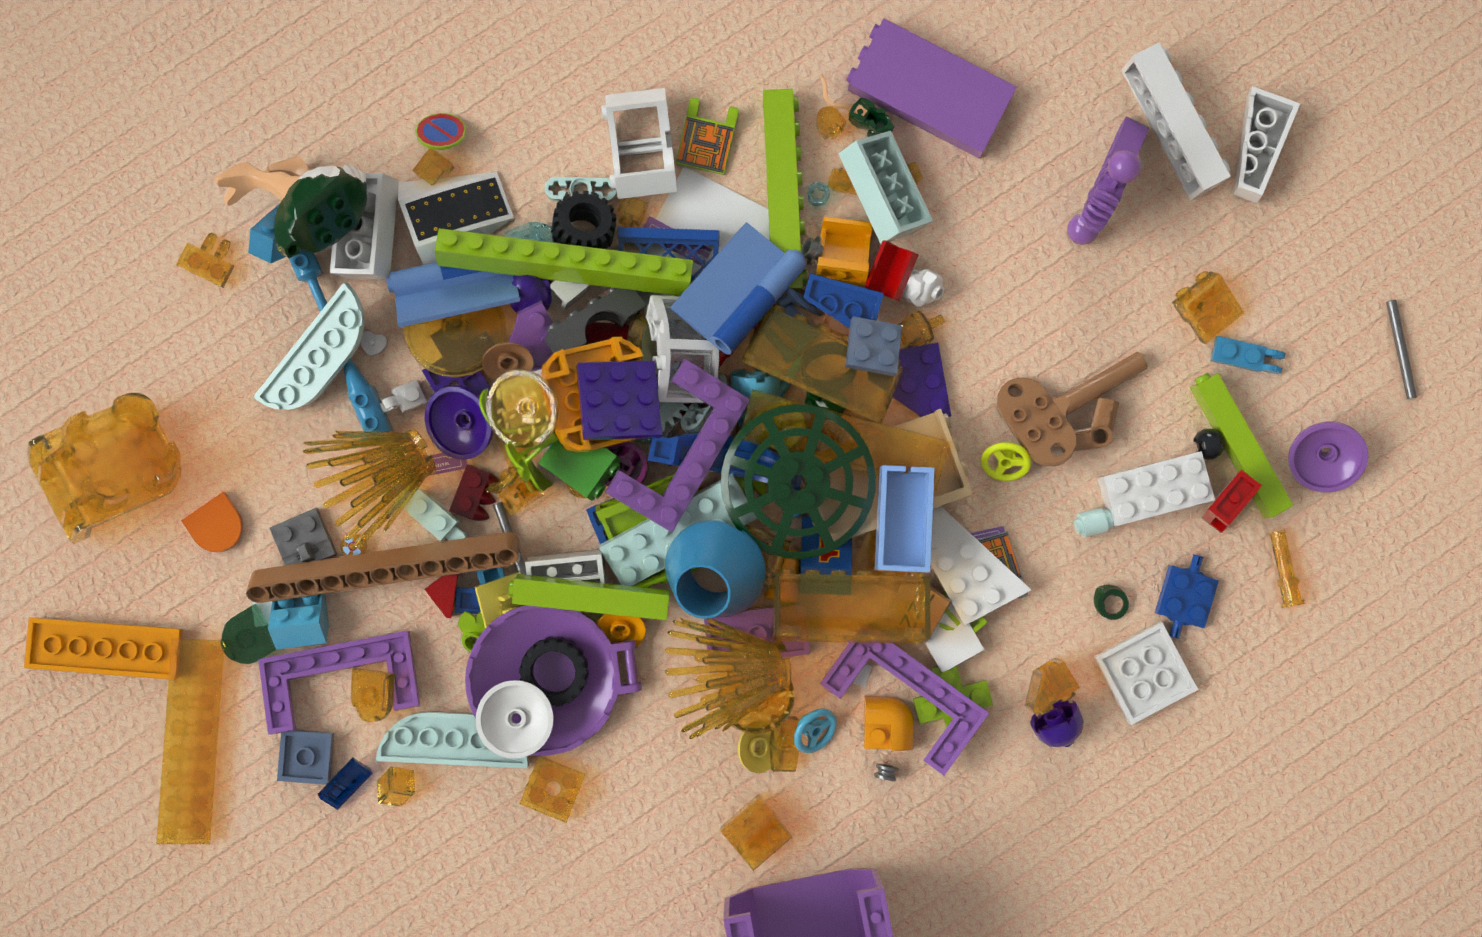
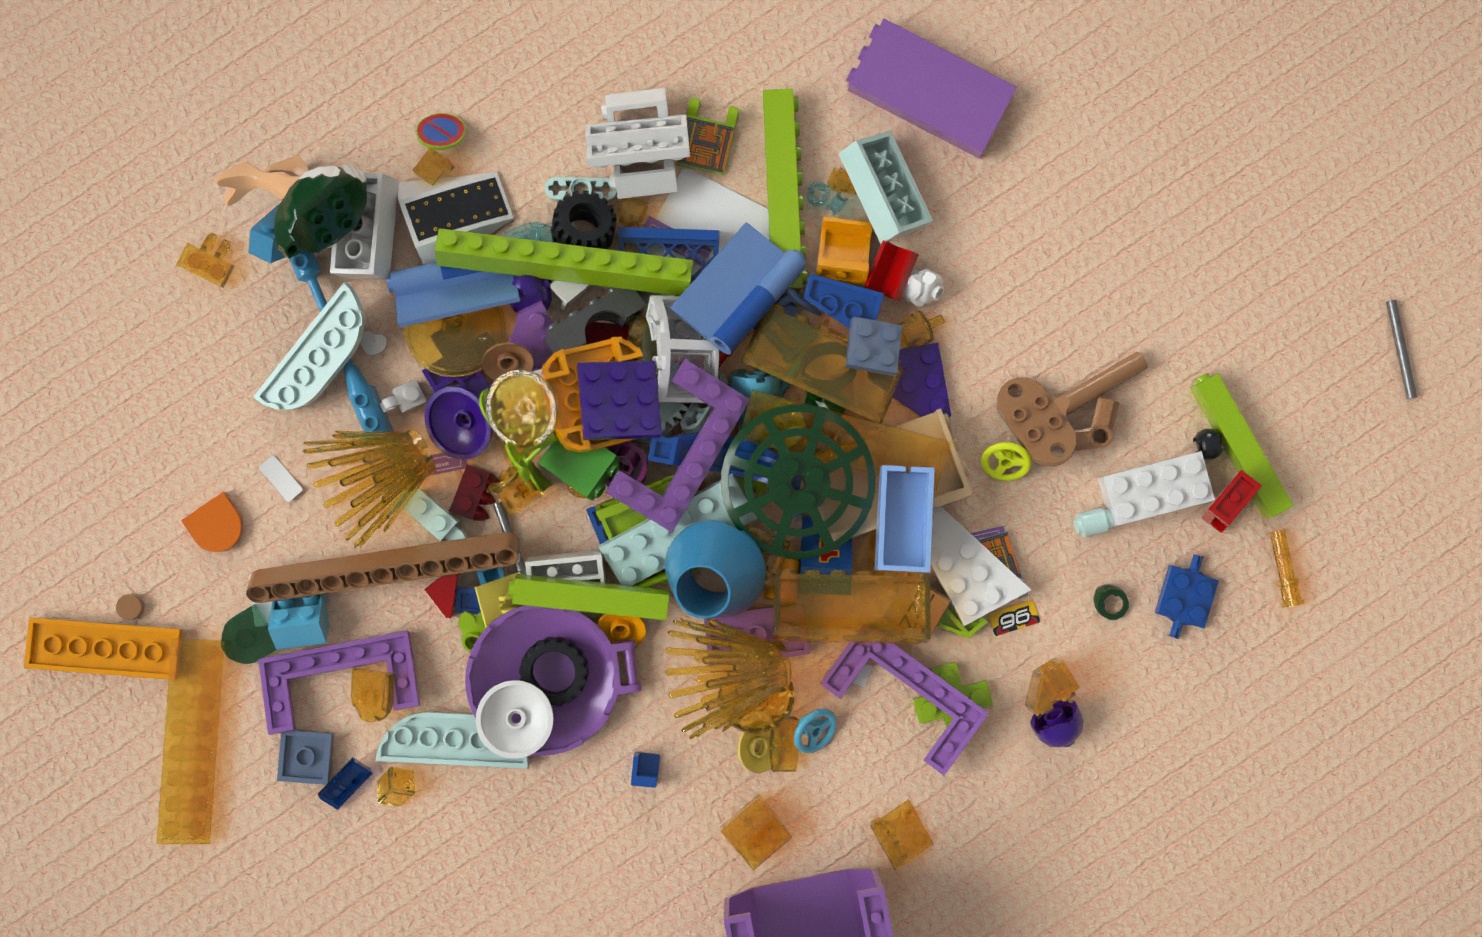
clear yellow piece [27,392,181,544] -> none
flat silver hinge [269,508,337,565] -> none
clear yellow tile [340,534,367,556] -> none
clear yellow piece [520,756,586,823] -> none
flat silver plate [801,236,824,265] -> none
clear yellow plate [816,106,846,140] -> none
dark green animal [819,74,895,137] -> none
light orange brick [864,696,914,751] -> none
flat silver bush [874,763,899,781] -> none
clear yellow plate [906,161,924,185] -> none
white sticker [926,604,984,672] -> none
medium lavender piece [1067,116,1149,245] -> none
white plate [1094,622,1198,725] -> none
white brick [1121,42,1231,201] -> none
clear yellow plate [1172,271,1244,344] -> none
dark azure hinge [1210,336,1286,374] -> none
white wedge [1233,86,1300,203] -> none
medium lavender dish [1288,421,1368,492] -> none
none -> medium nougat tile [116,594,144,620]
none -> white sticker [259,455,303,502]
none -> white brick [585,115,690,168]
none -> blue panel [631,752,660,788]
none -> clear light blue bush [825,192,849,217]
none -> clear yellow hinge [870,799,934,870]
none -> sticker [988,600,1040,636]

